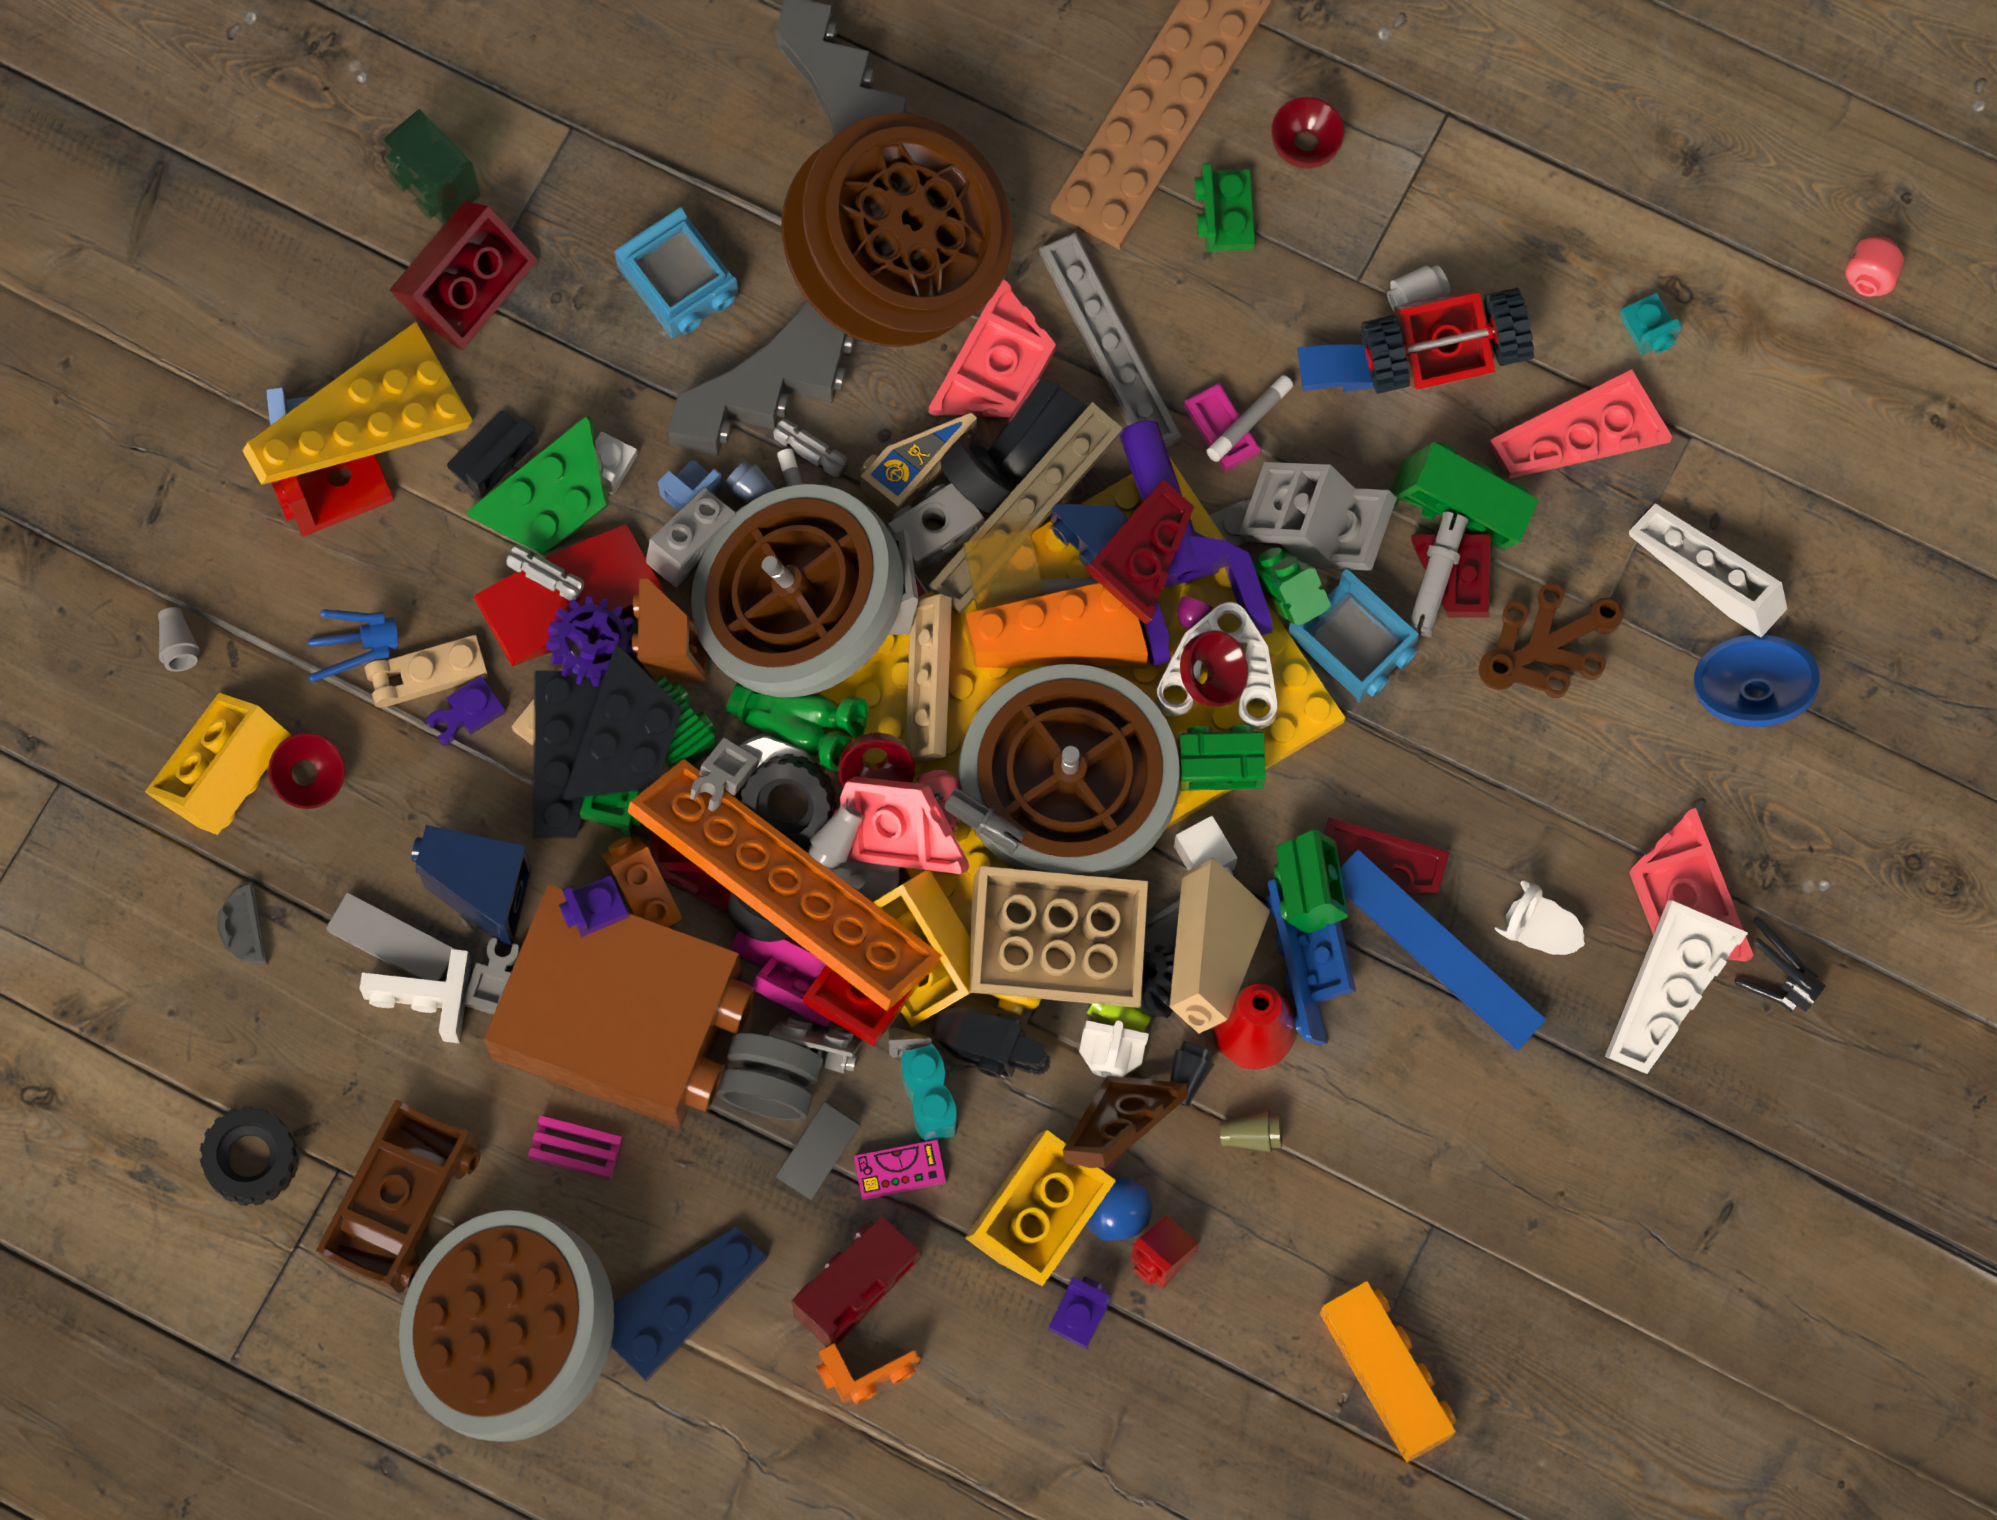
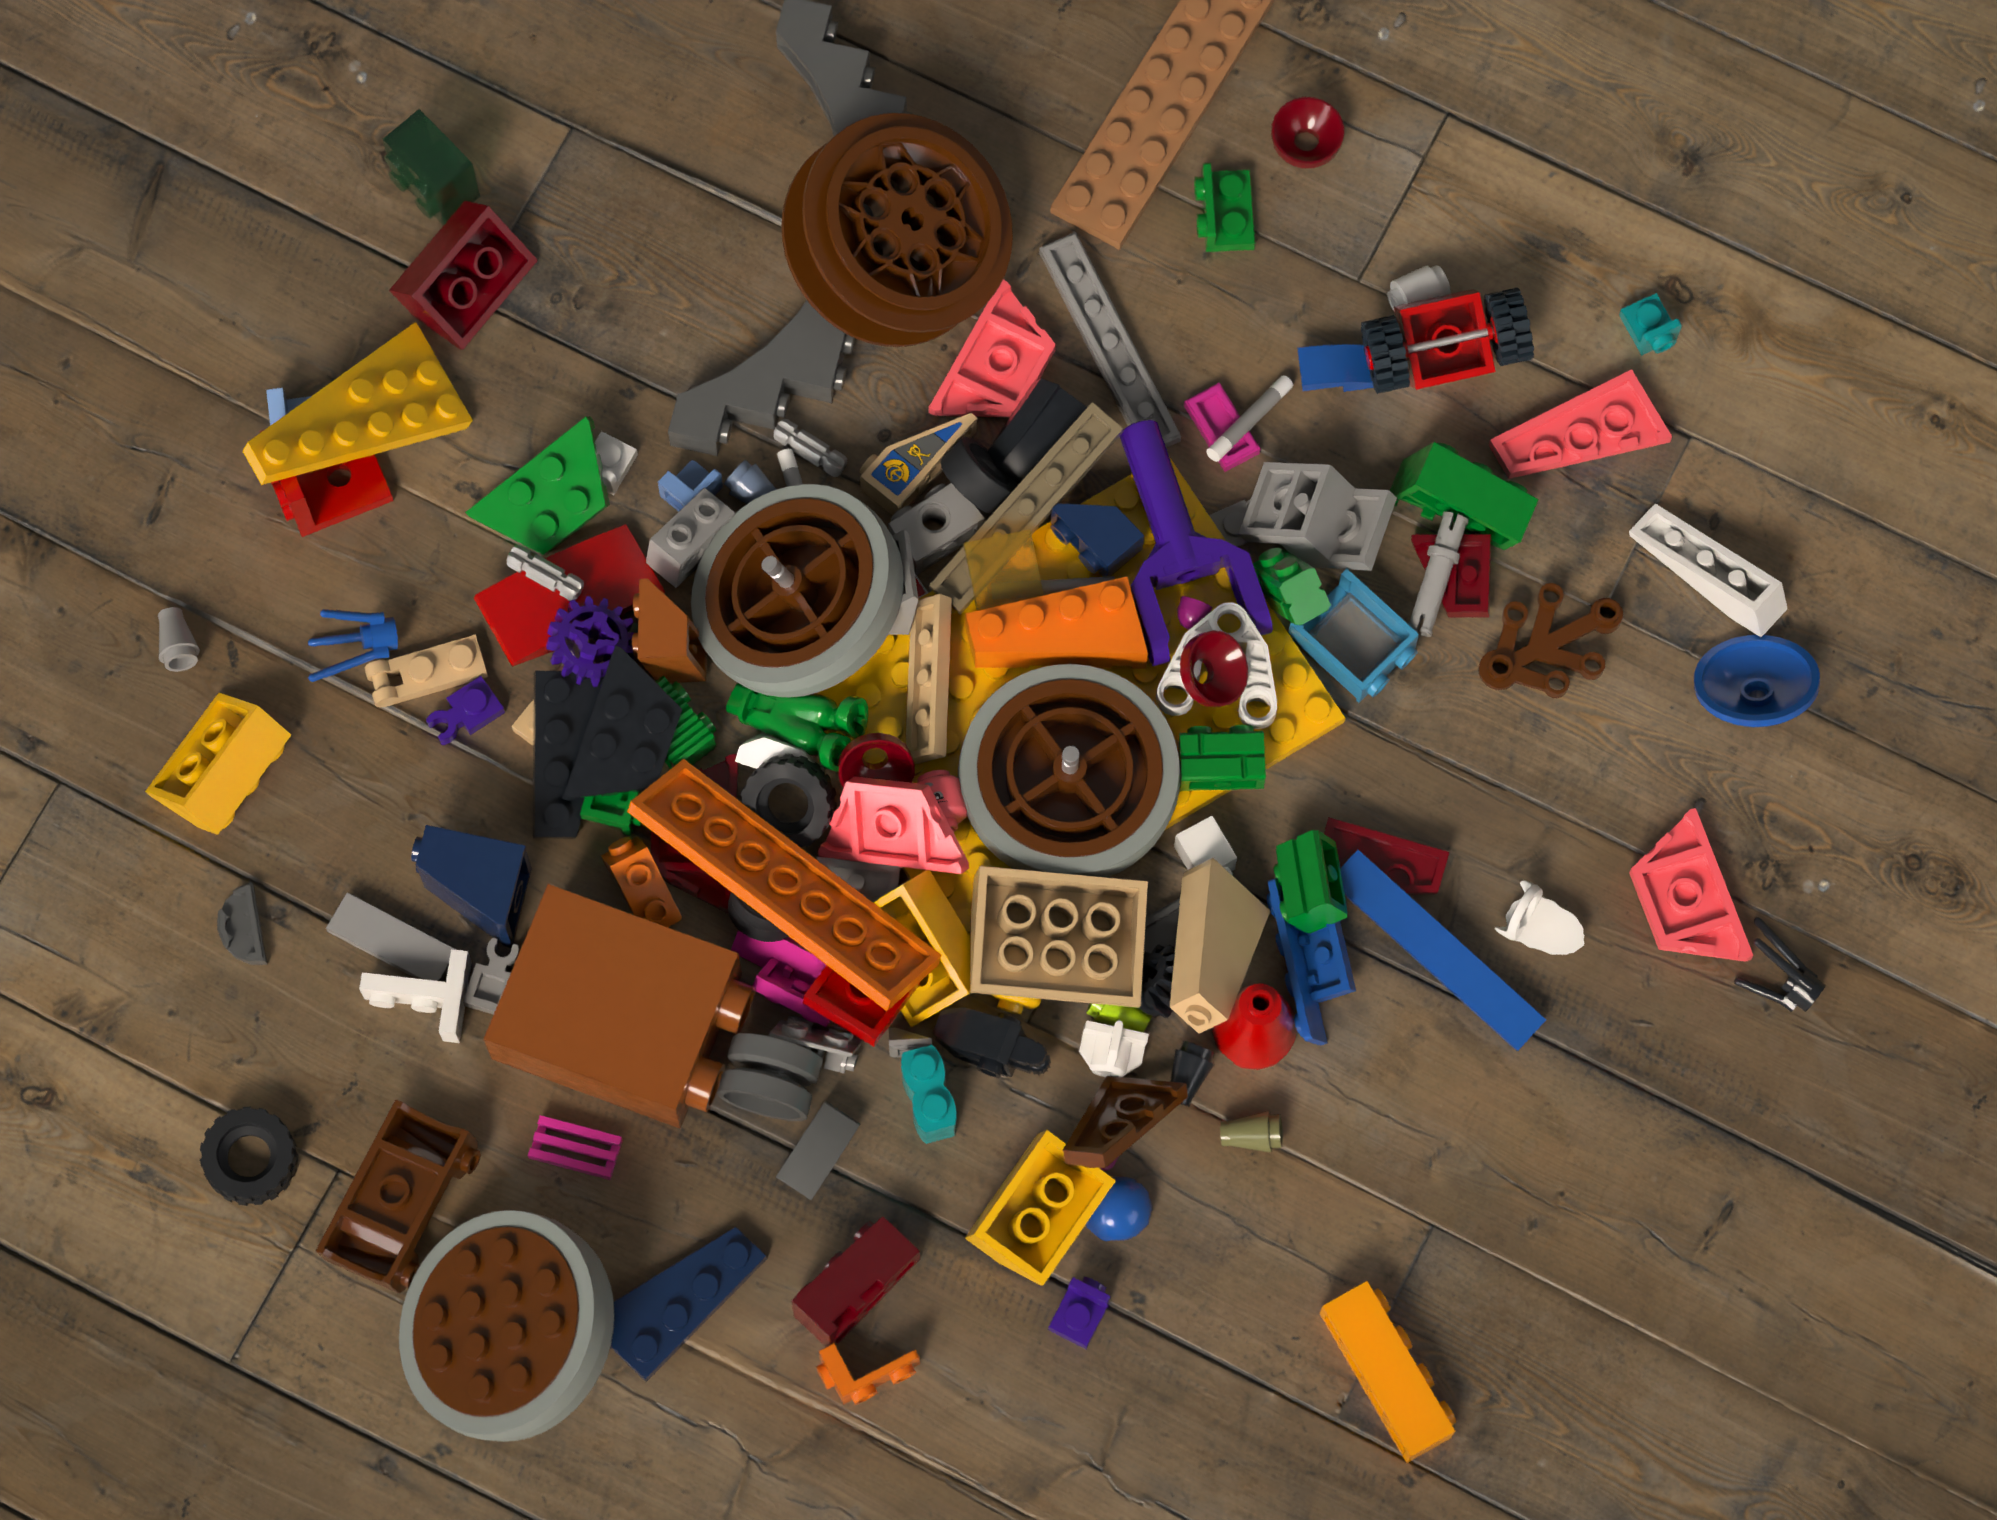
dark red piece [268,733,345,810] -> none
black panel [447,410,538,499] -> none
dark purple bracket [559,876,629,937] -> none
dark azure window [614,207,738,339] -> none
light grey plate [690,738,759,811] -> none
light grey cone [808,804,864,869] -> none
dark pink tile [854,1140,946,1200] -> none
dark grey axle [944,789,1027,854] -> none
dark red wing [1084,479,1194,625] -> none
red slope [1131,1215,1199,1289] -> none
white wing [1605,900,1748,1074] -> none
coral head [1846,236,1904,297] -> none

